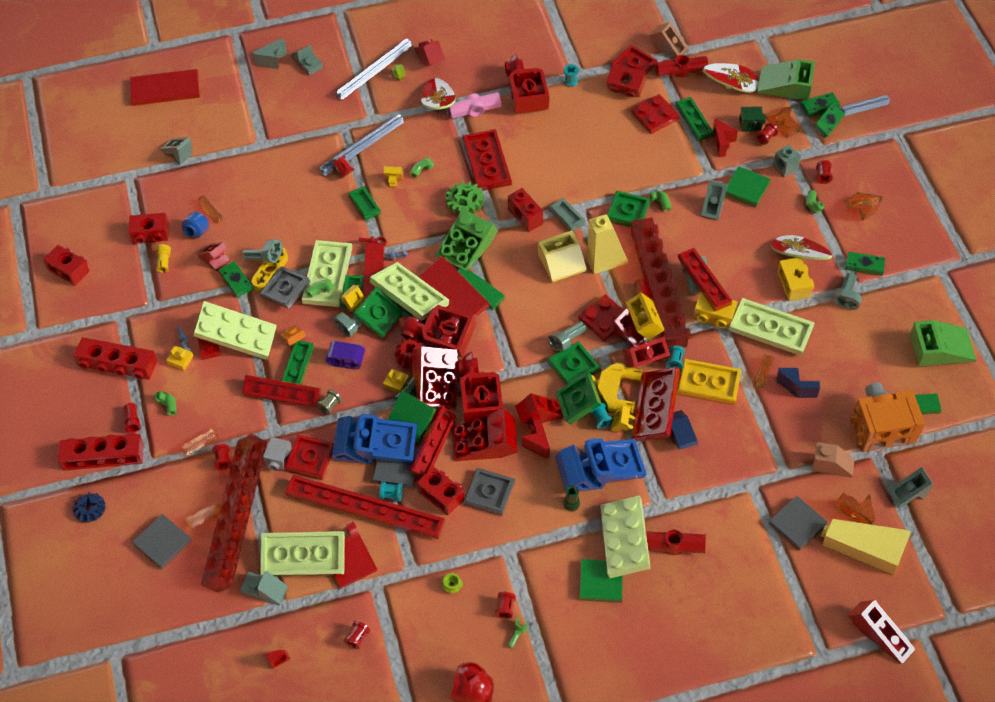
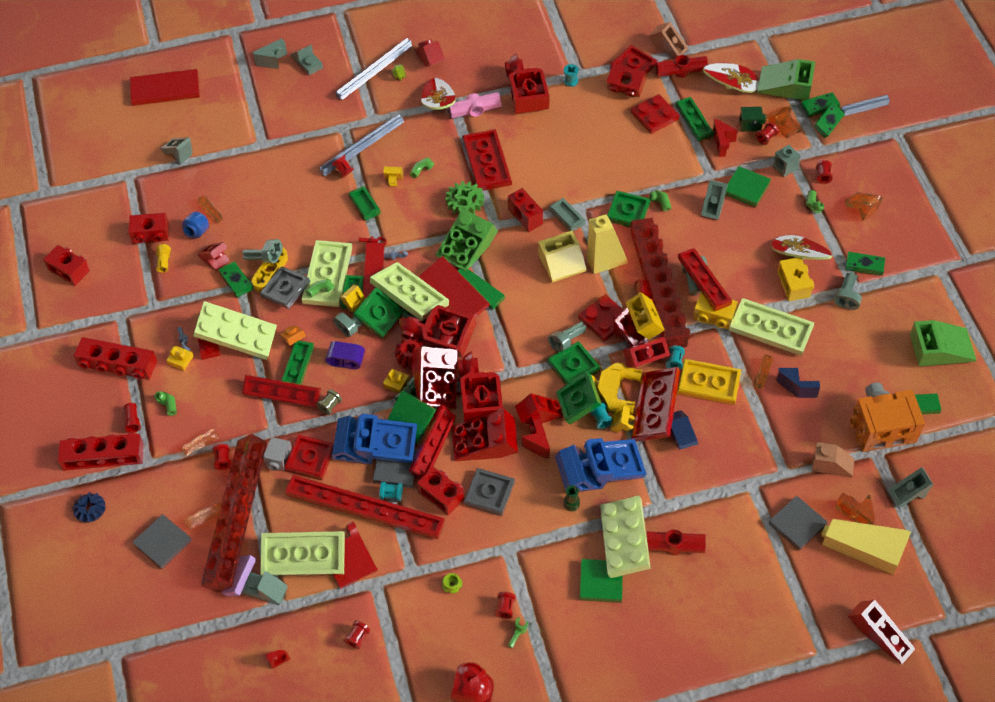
none -> lavender tile [222,555,256,597]

